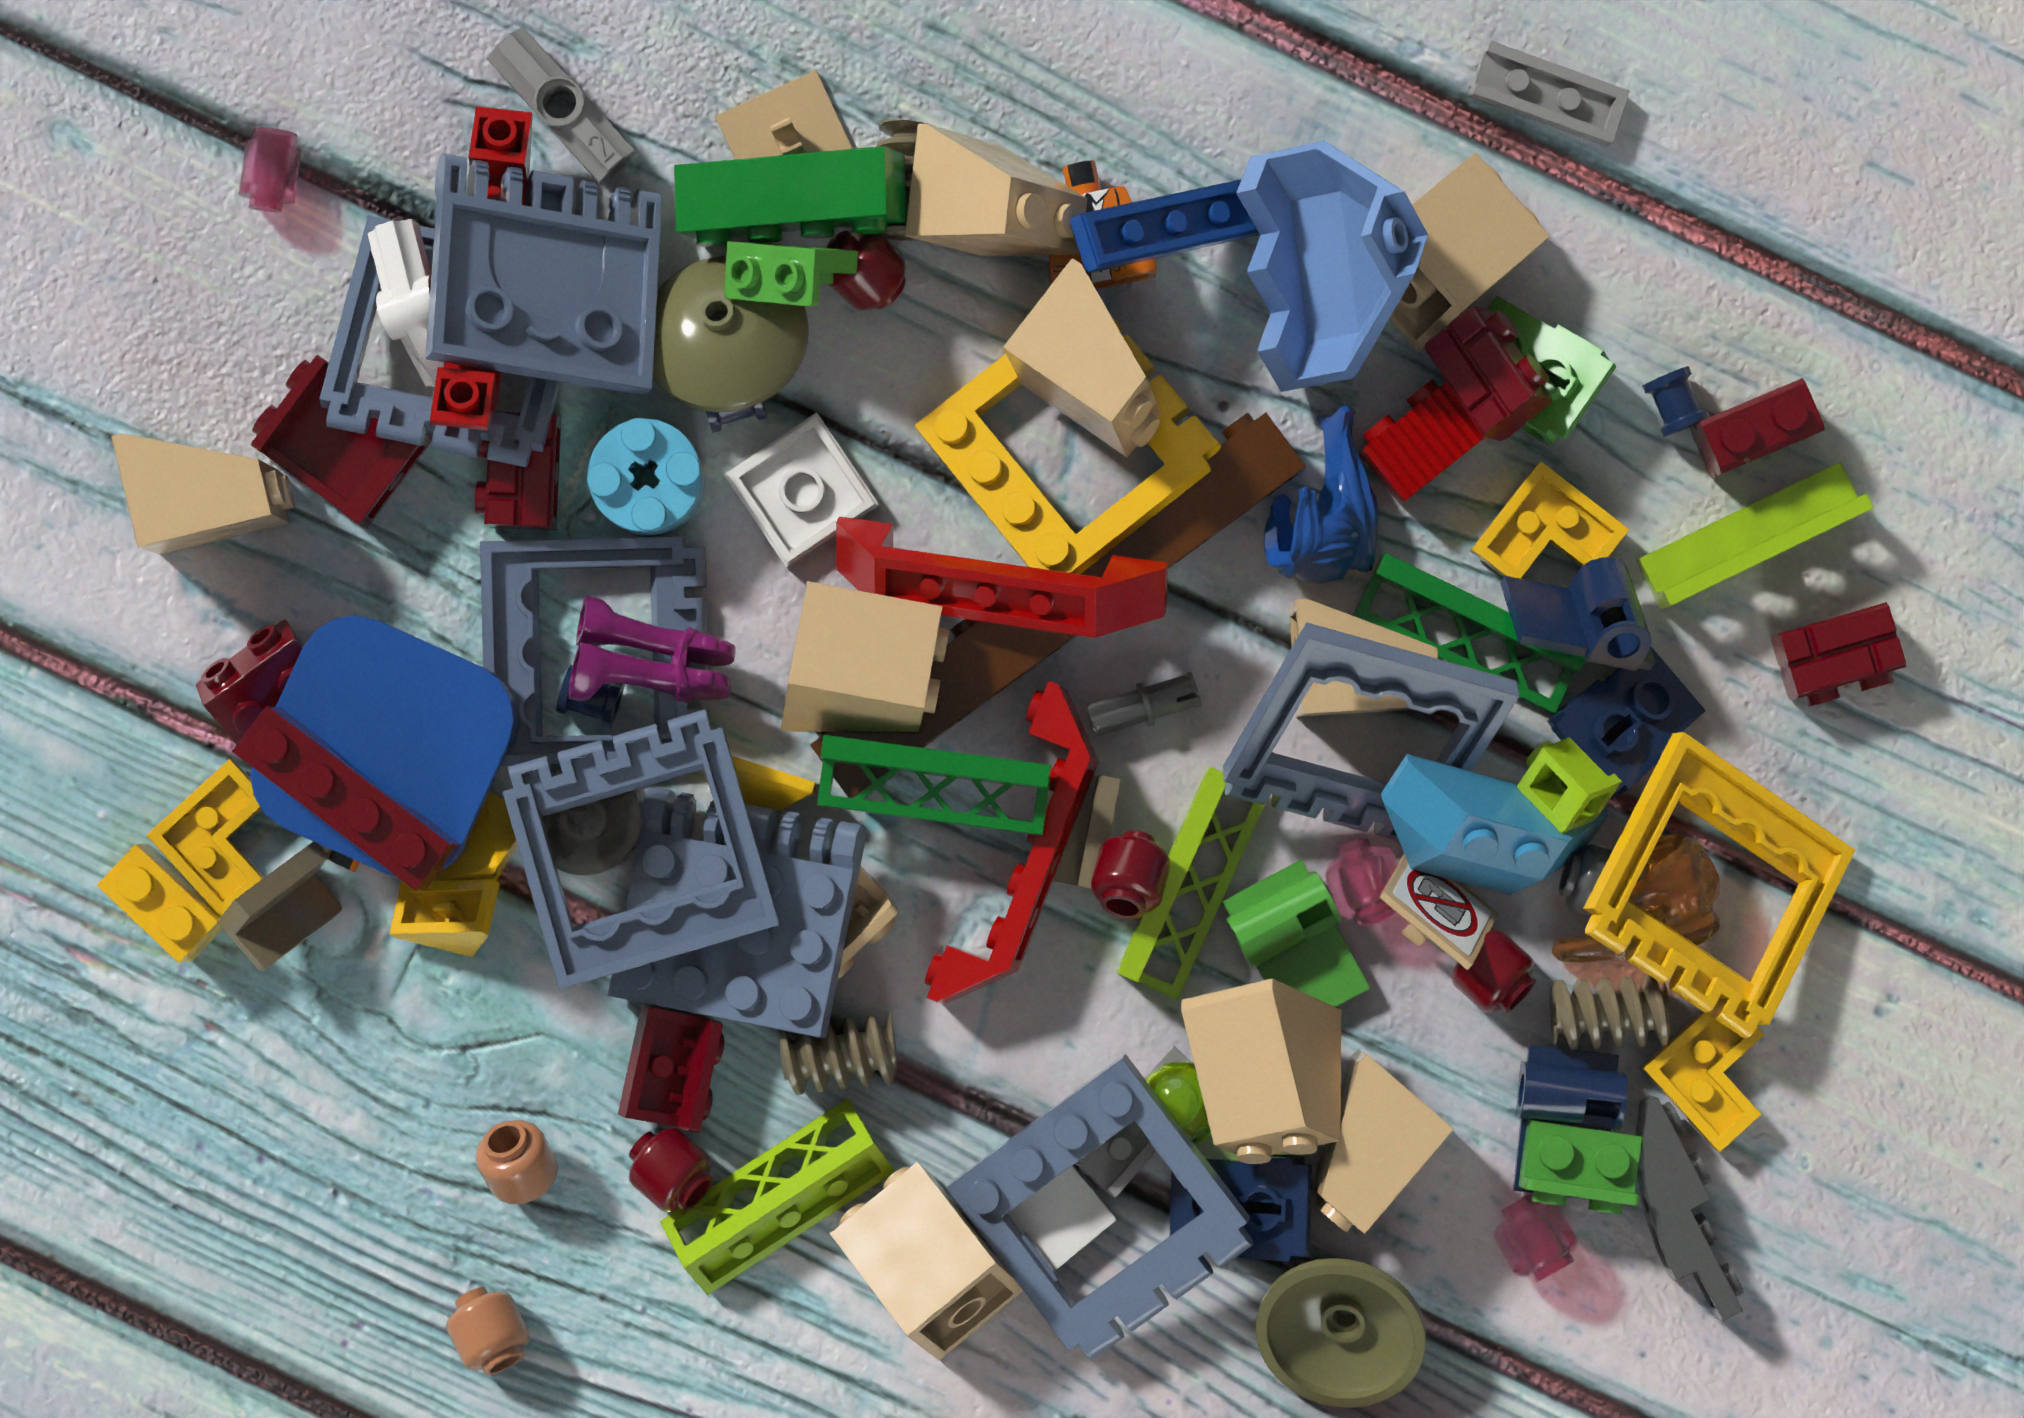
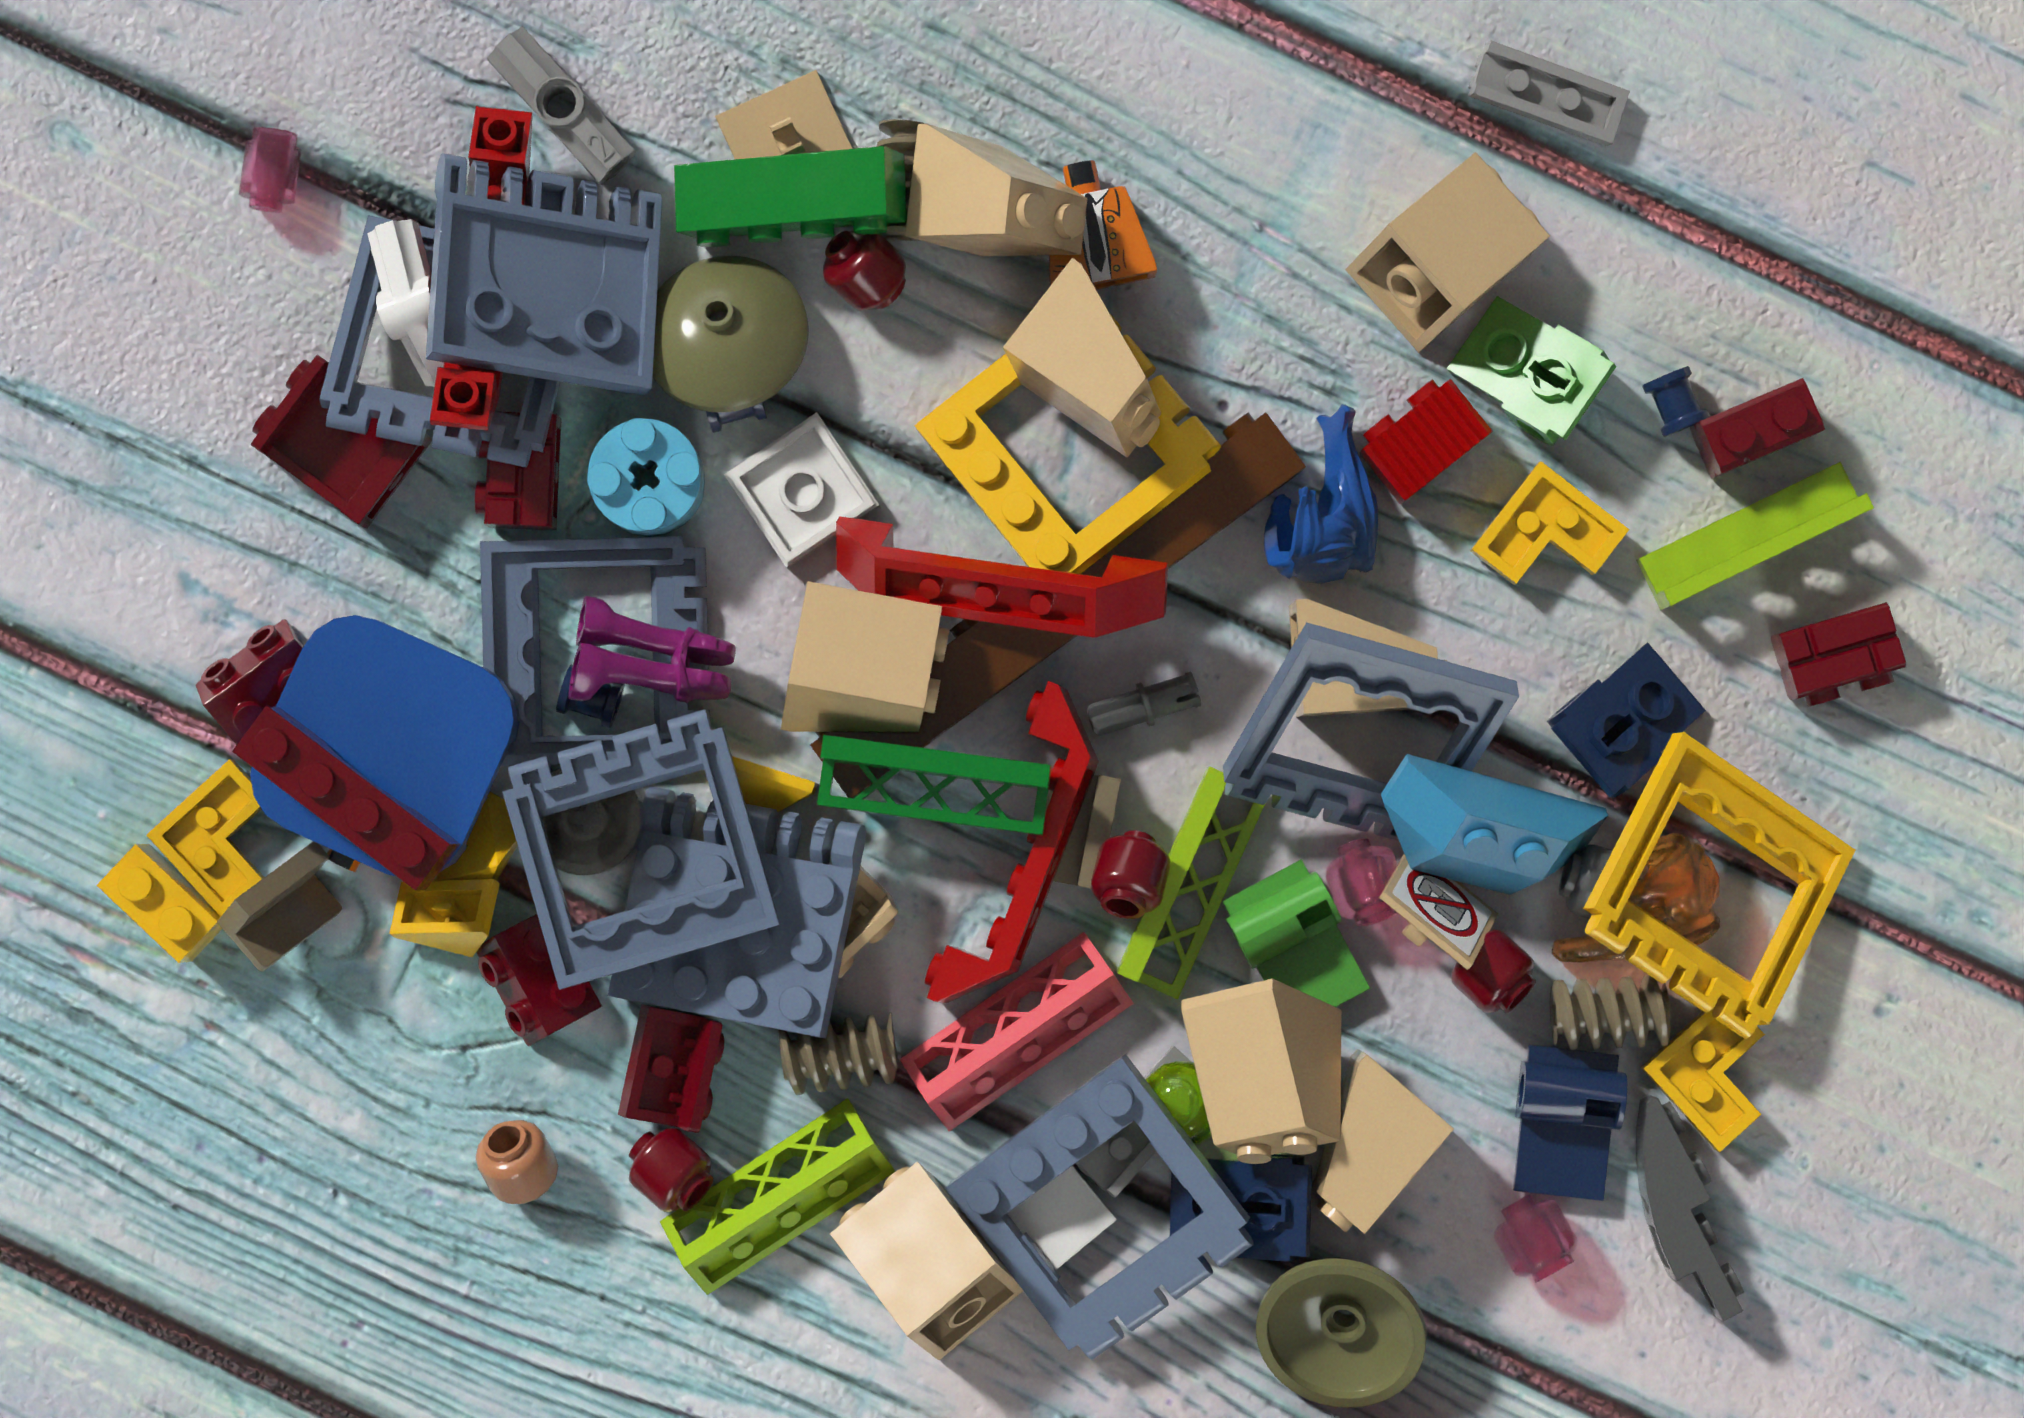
tan slope [111,433,295,555] -> none
nougat head [446,1287,530,1376] -> none
bright green bracket [724,241,858,307] -> none
blue tile [1069,179,1260,274] -> none
medium blue panel [1236,141,1428,392] -> none
green fence [1352,553,1586,714] -> none
dark red brick [1424,306,1553,441] -> none
dark blue piece [1500,557,1655,671] -> none
lime brick [1516,737,1622,834] -> none
bright green bracket [1518,1119,1643,1214] -> none
none -> dark red bracket [476,914,602,1046]
none -> coral fence [899,932,1134,1132]

